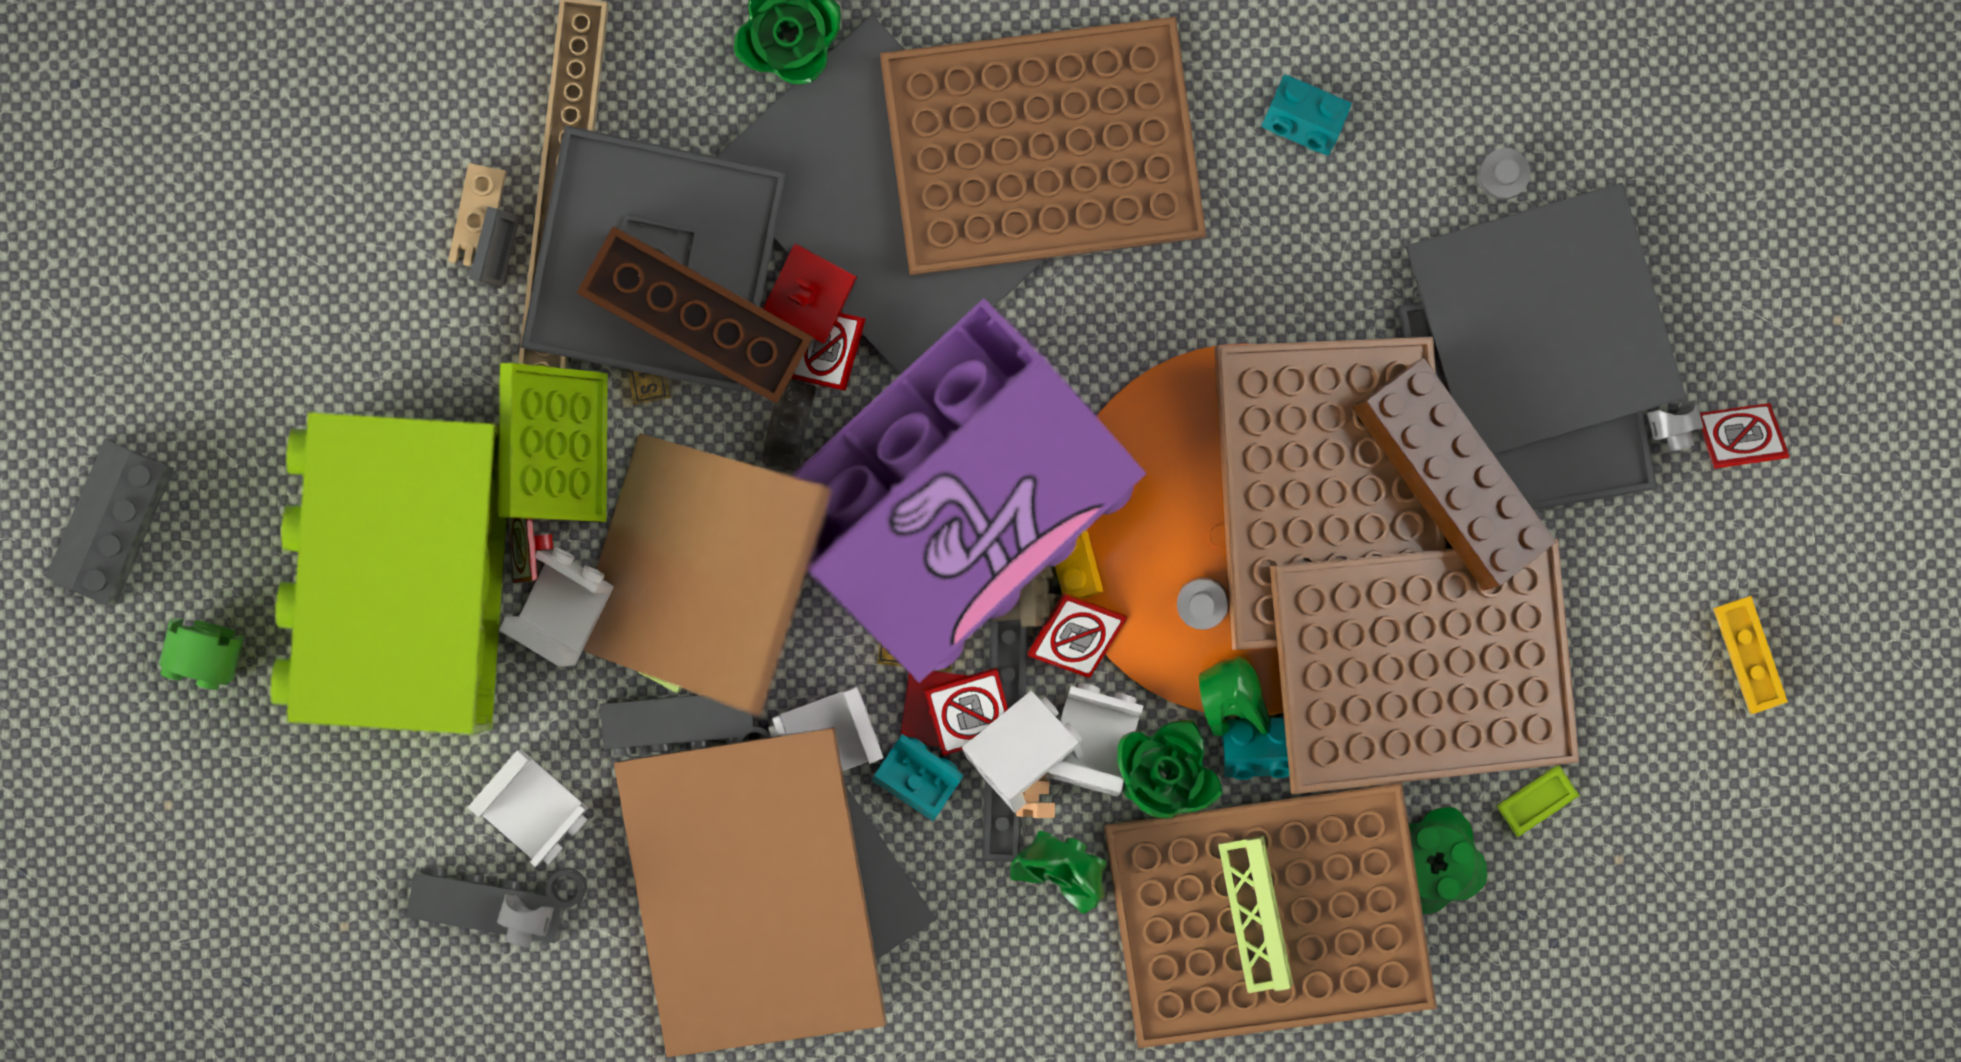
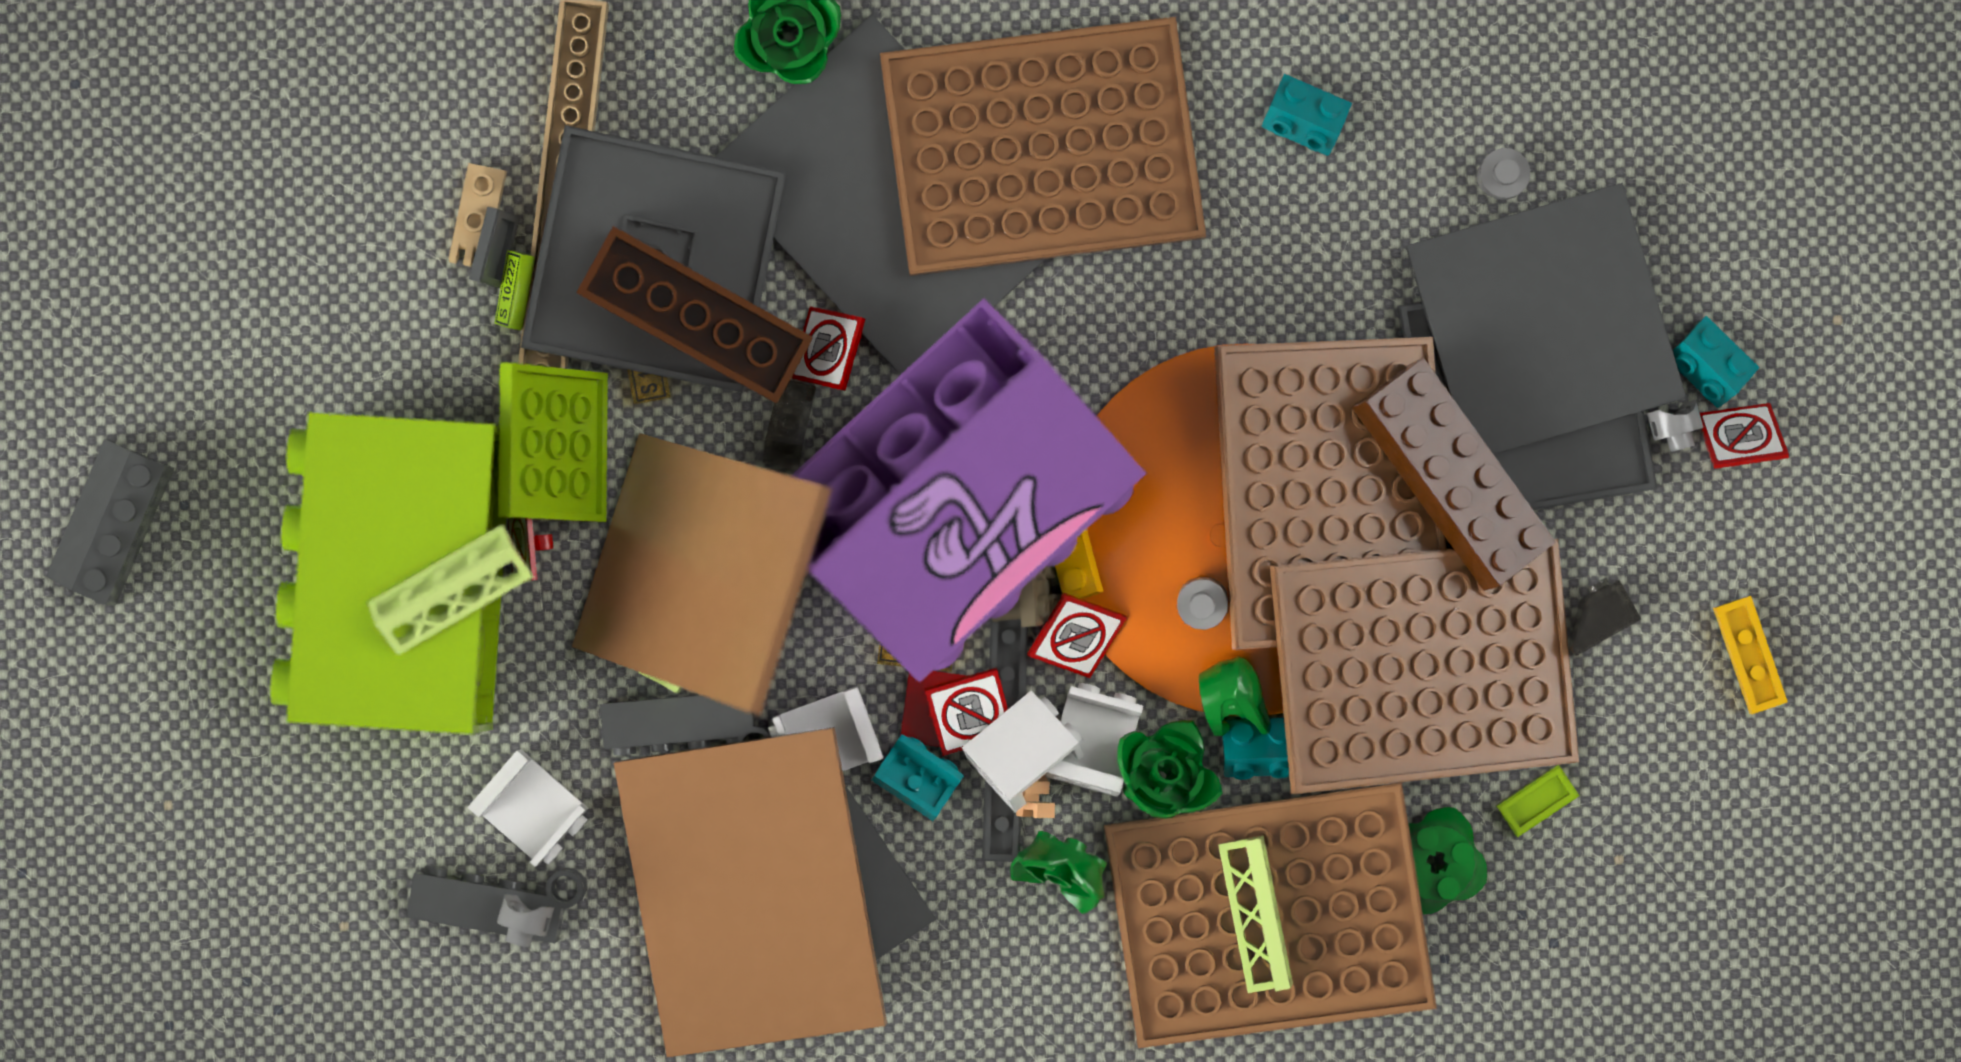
bright green brick [159,618,244,690] -> none
white panel [499,548,614,667] -> none
red piece [763,243,858,344] -> none
none -> yellowish green fence [368,525,533,655]
none -> lime tile [494,250,535,330]
none -> clear smoke slope [1568,577,1641,656]
none -> teal bracket [1672,315,1760,408]

